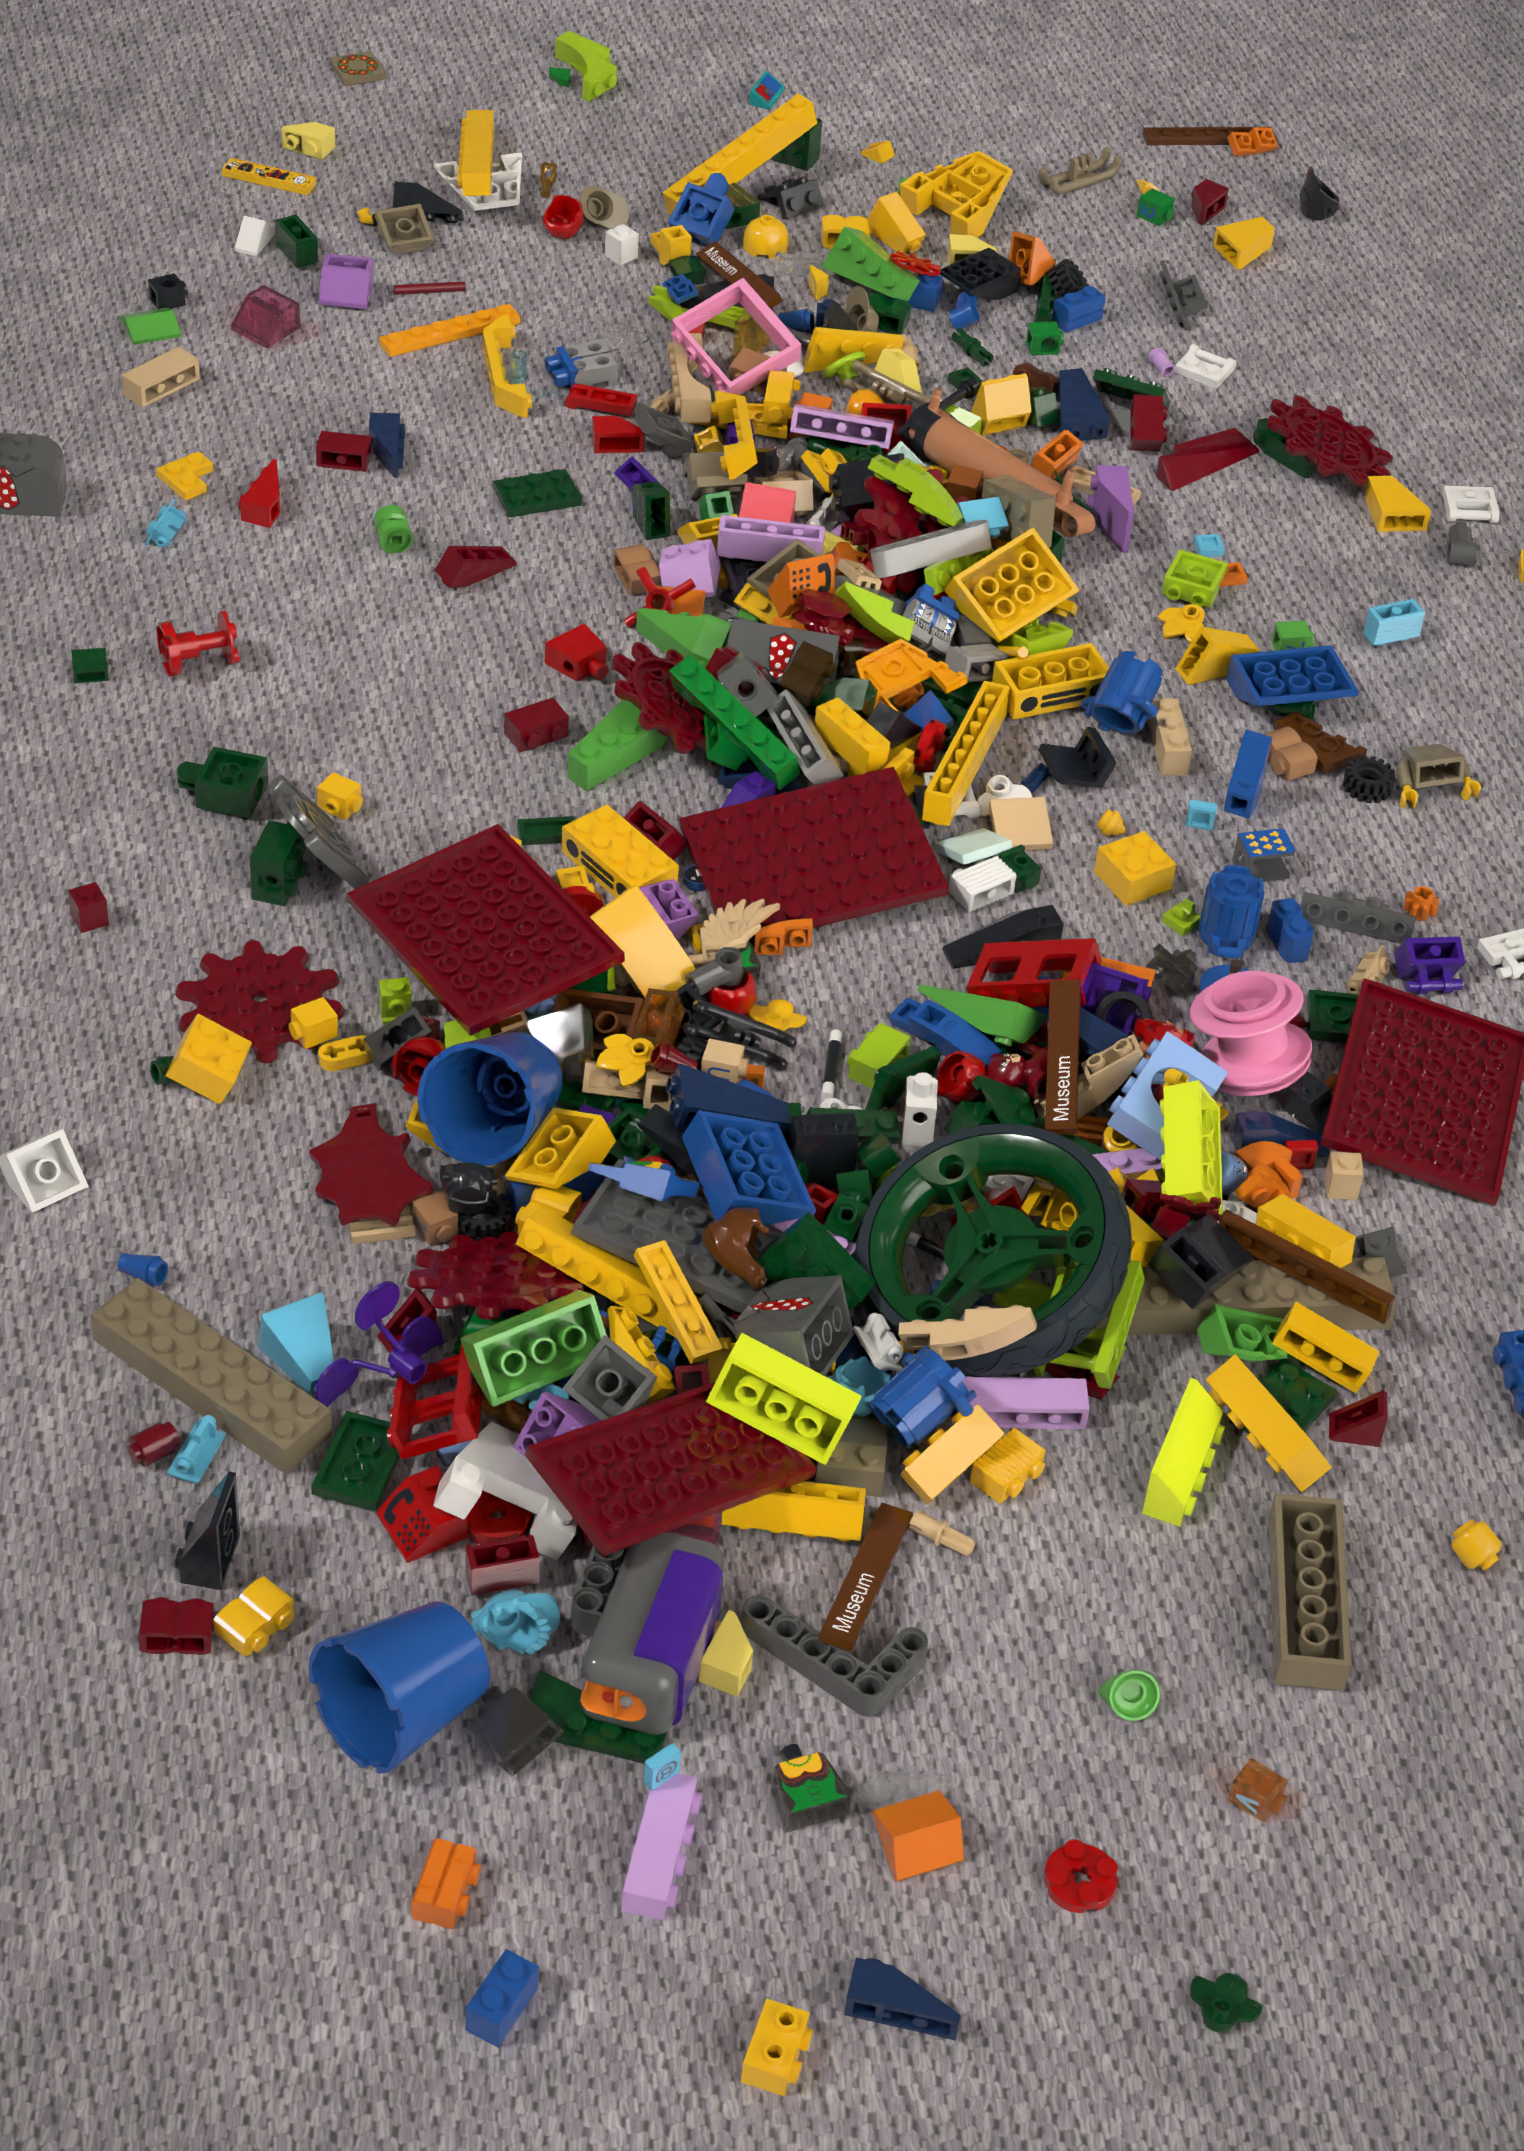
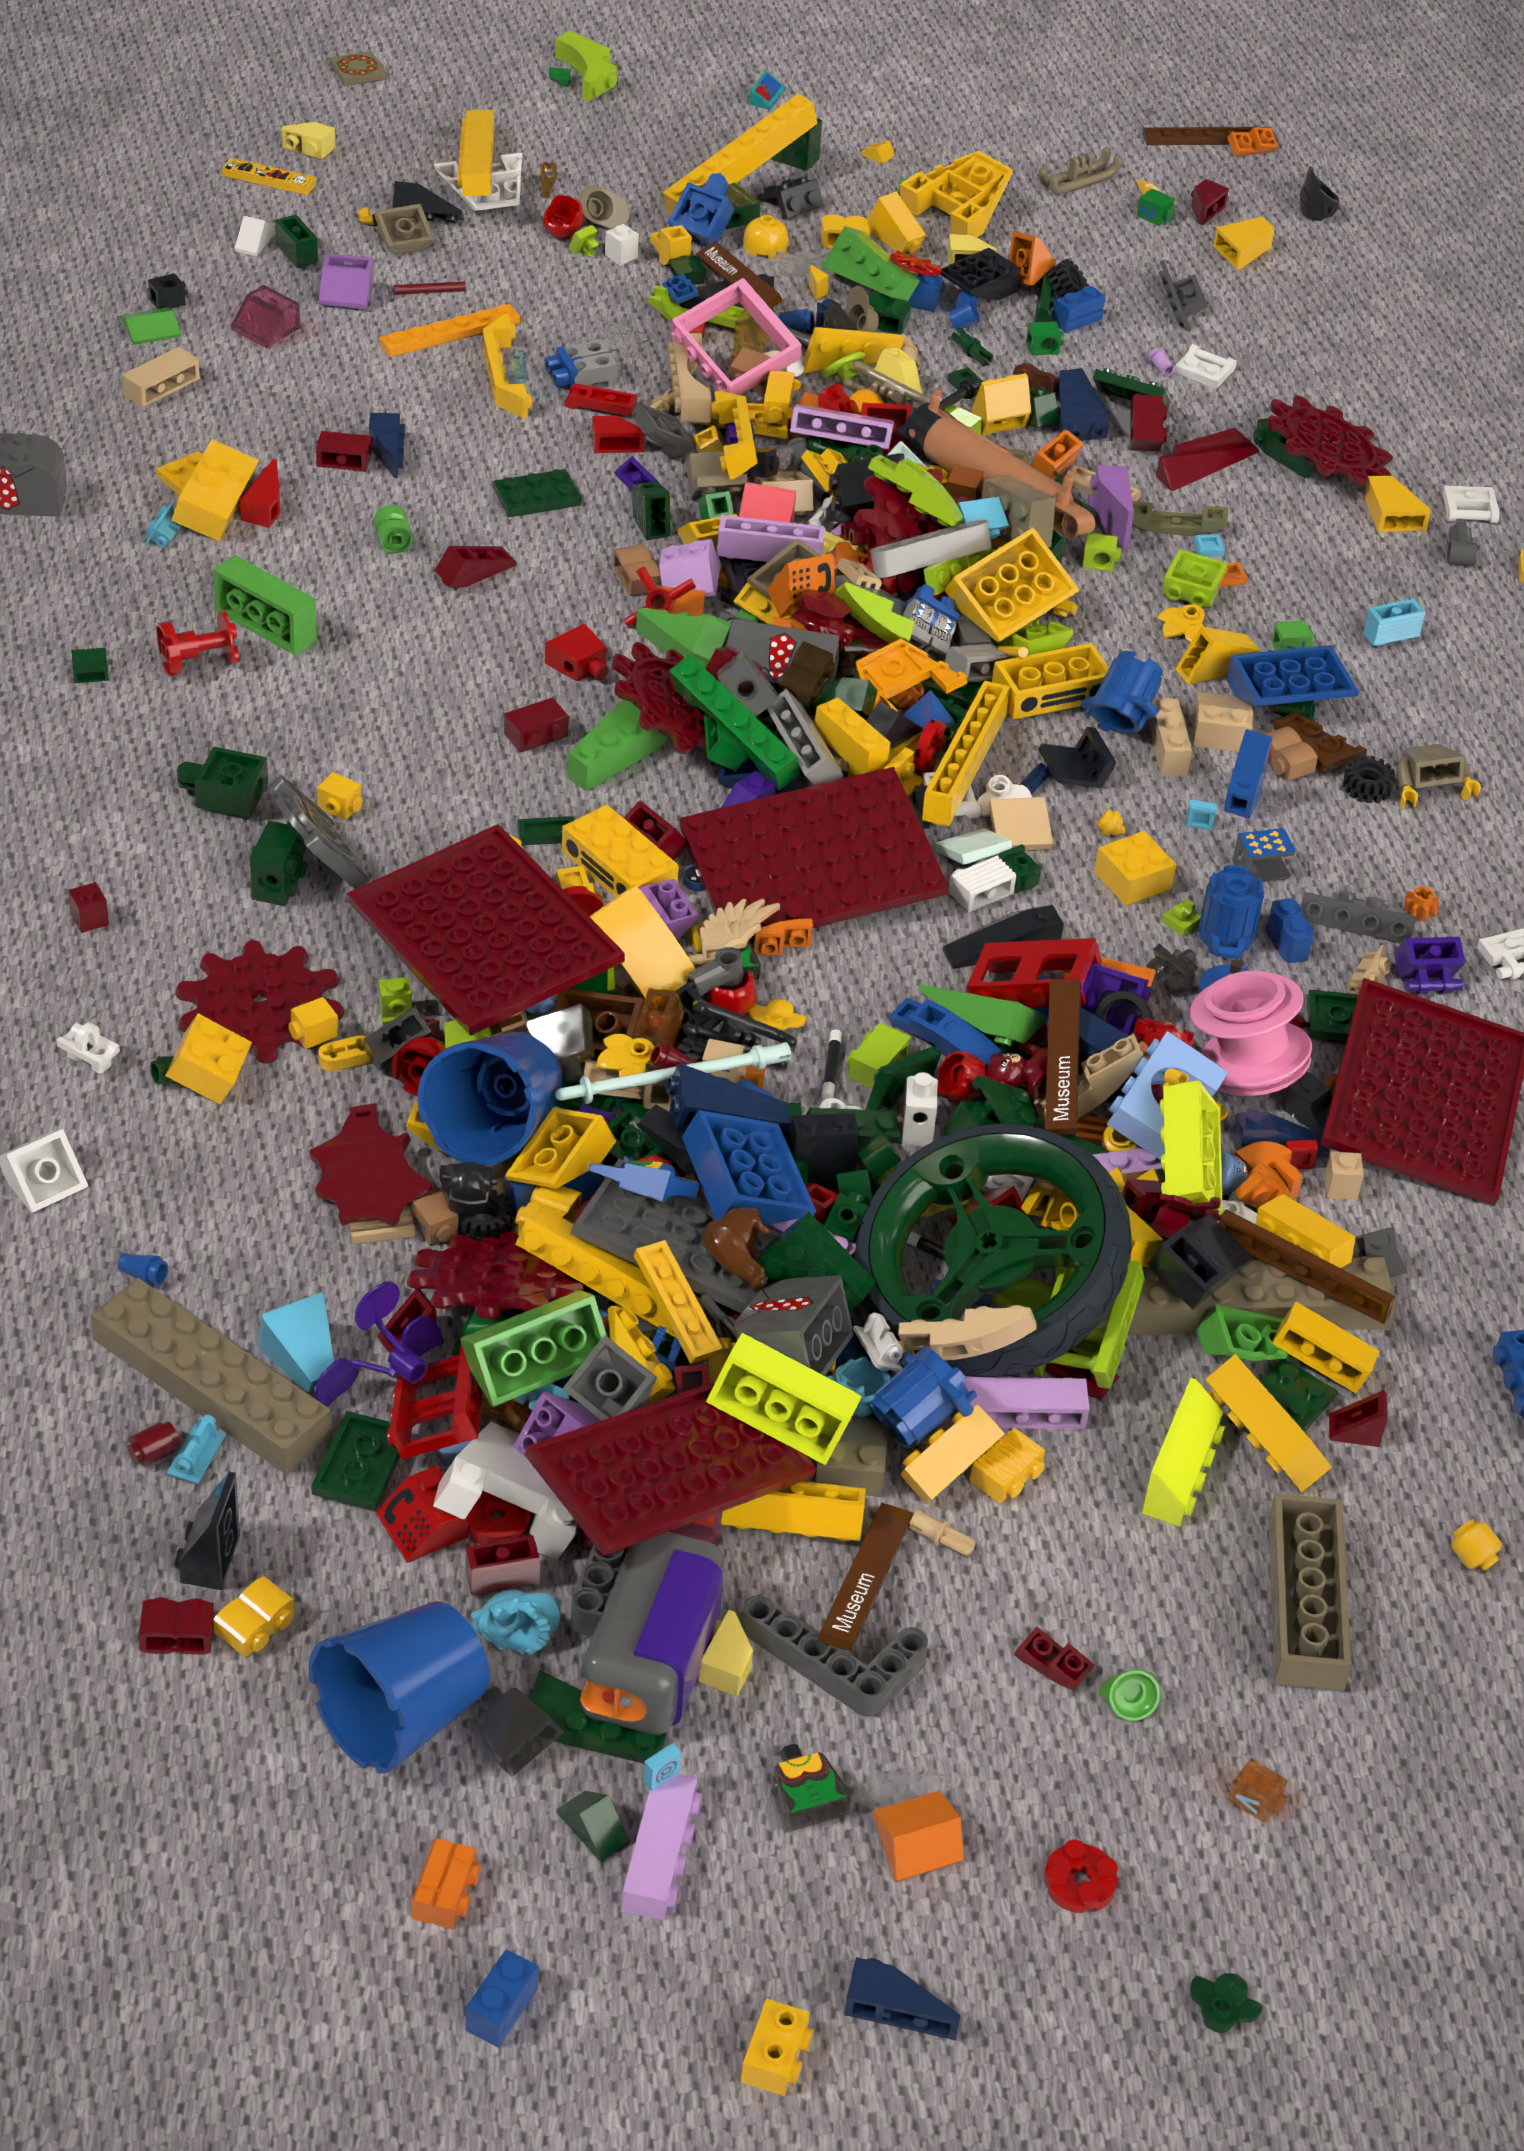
none -> white hips [56,1022,120,1074]
none -> yellow brick [171,439,259,541]
none -> bright green brick [213,555,317,655]
none -> light aqua bar [555,1042,791,1104]
none -> dark green slope [556,1791,630,1863]
none -> lime tile [569,225,599,257]
none -> red plate [818,383,858,414]
none -> dark red slope [1014,1627,1095,1690]
none -> lime brick [1082,533,1121,572]
none -> olive slope [1132,502,1228,536]
none -> tan slope [1193,692,1253,752]

